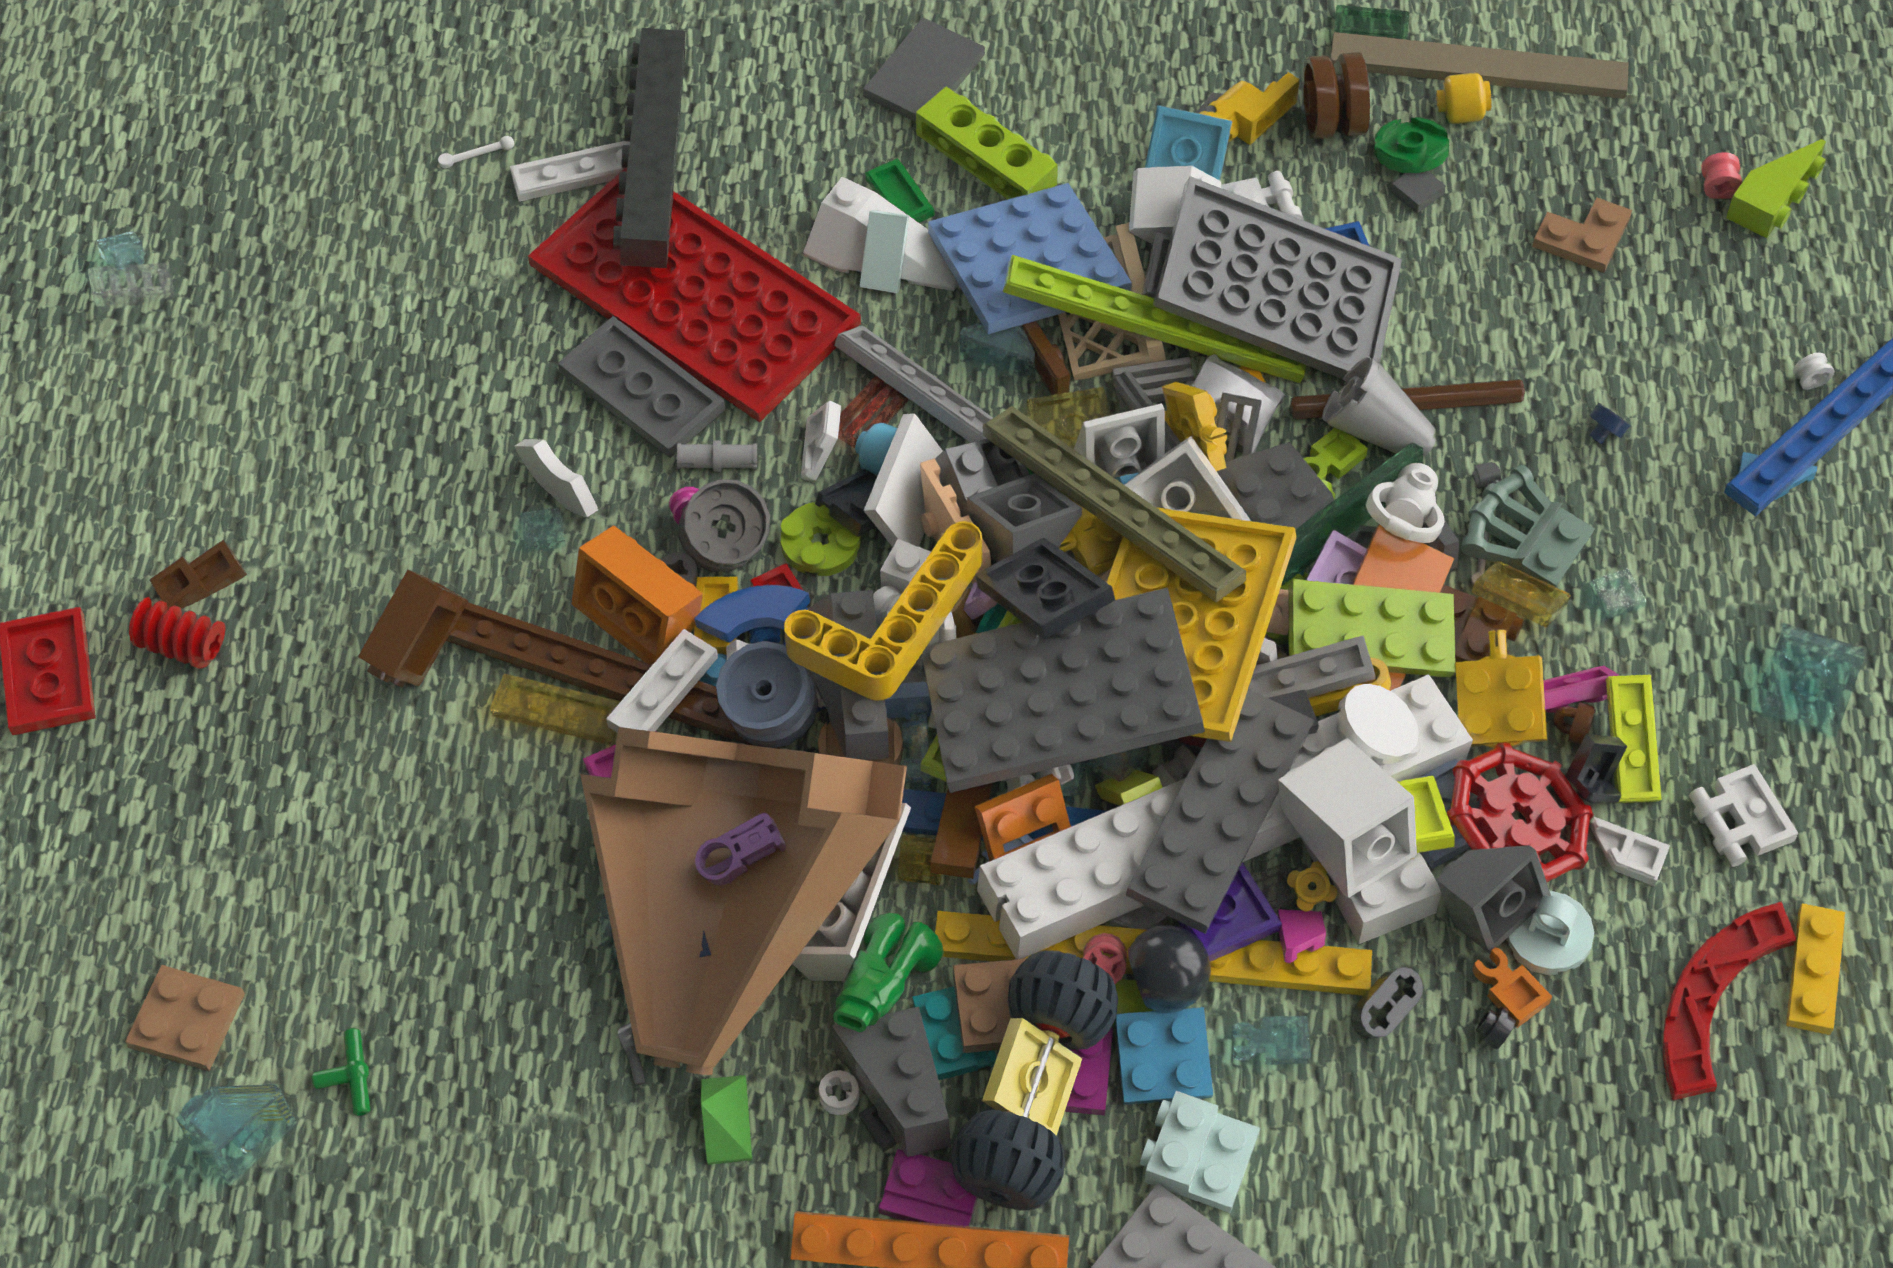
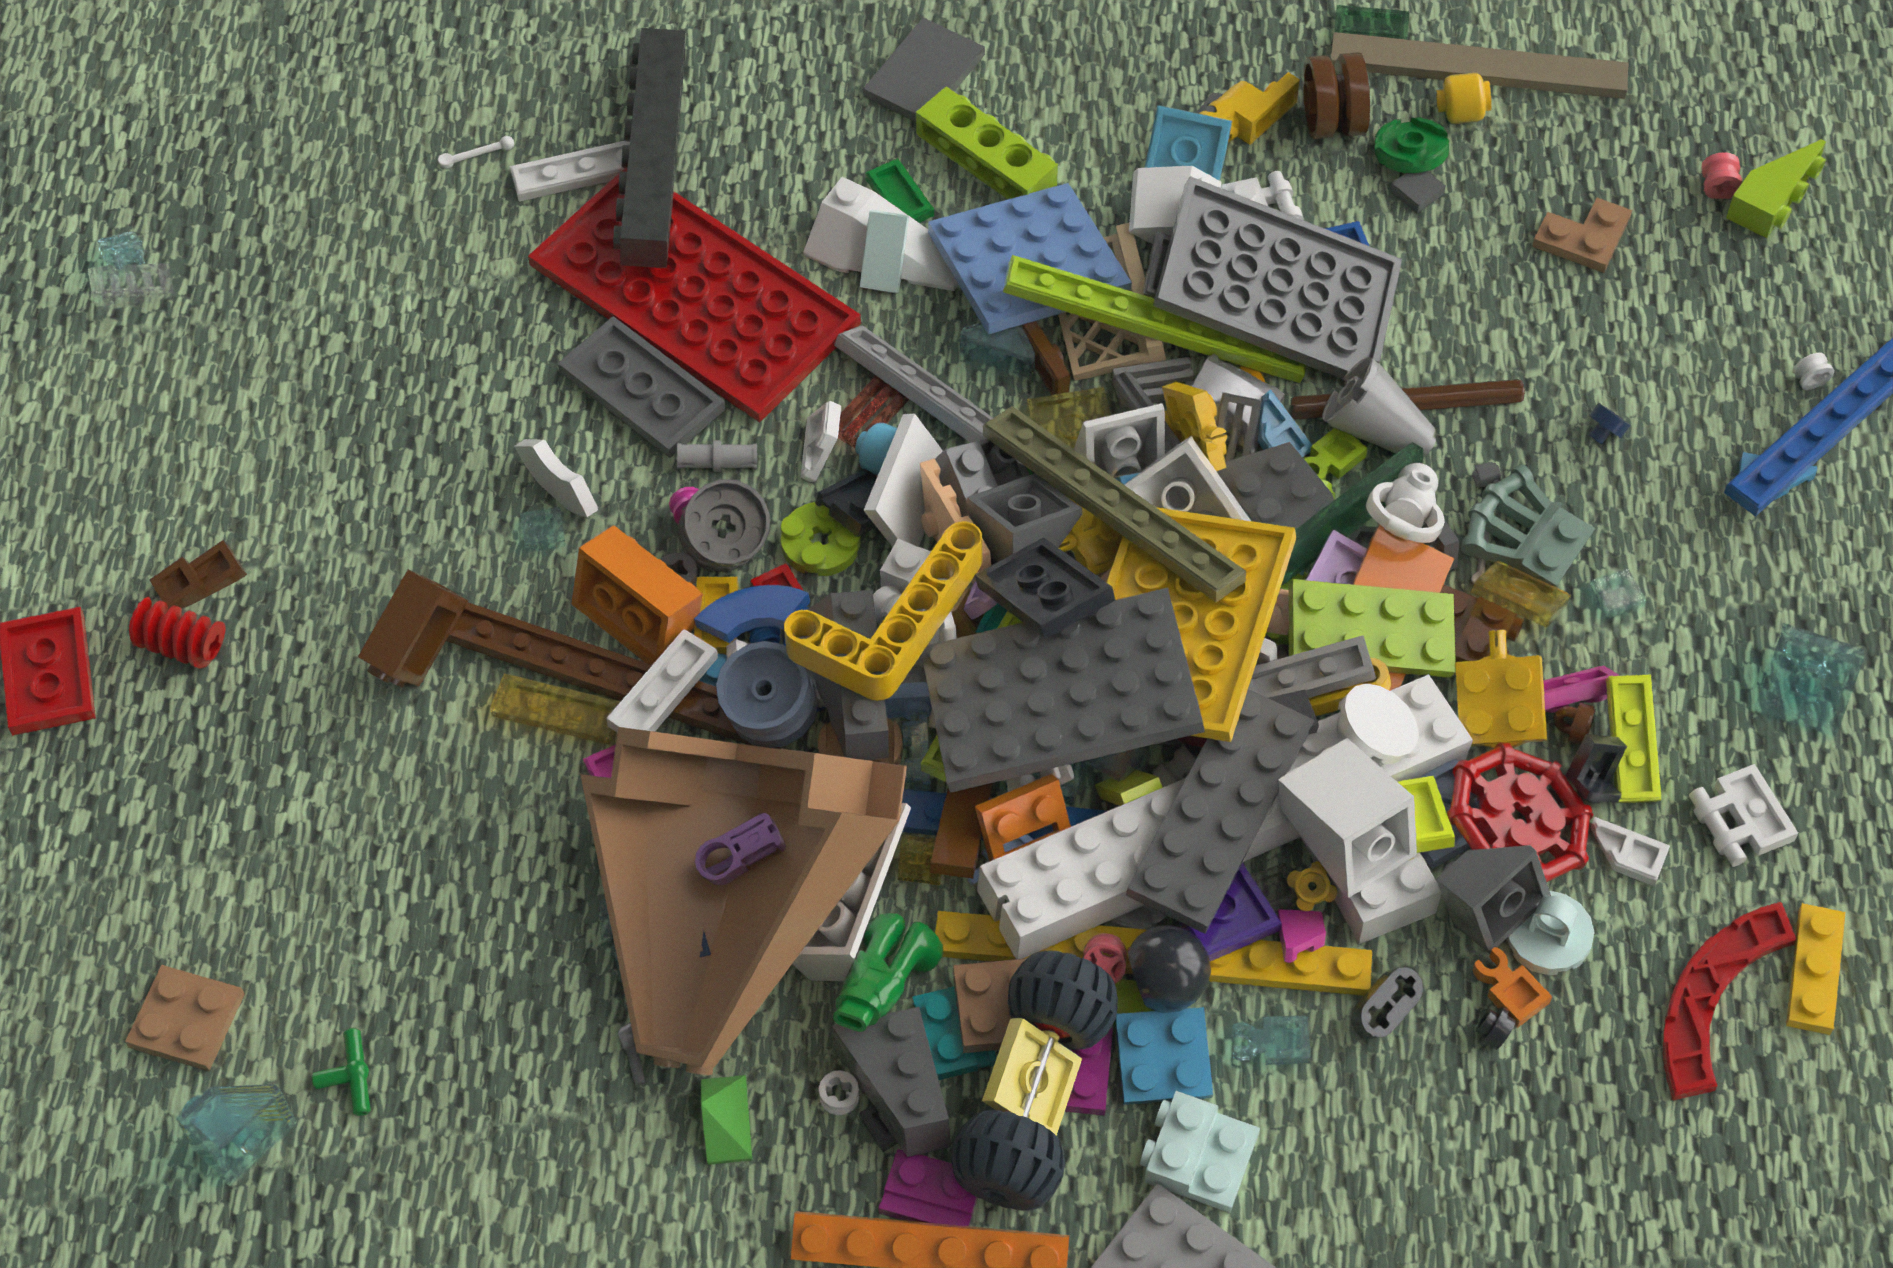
none -> dark azure tile [1257,390,1312,457]

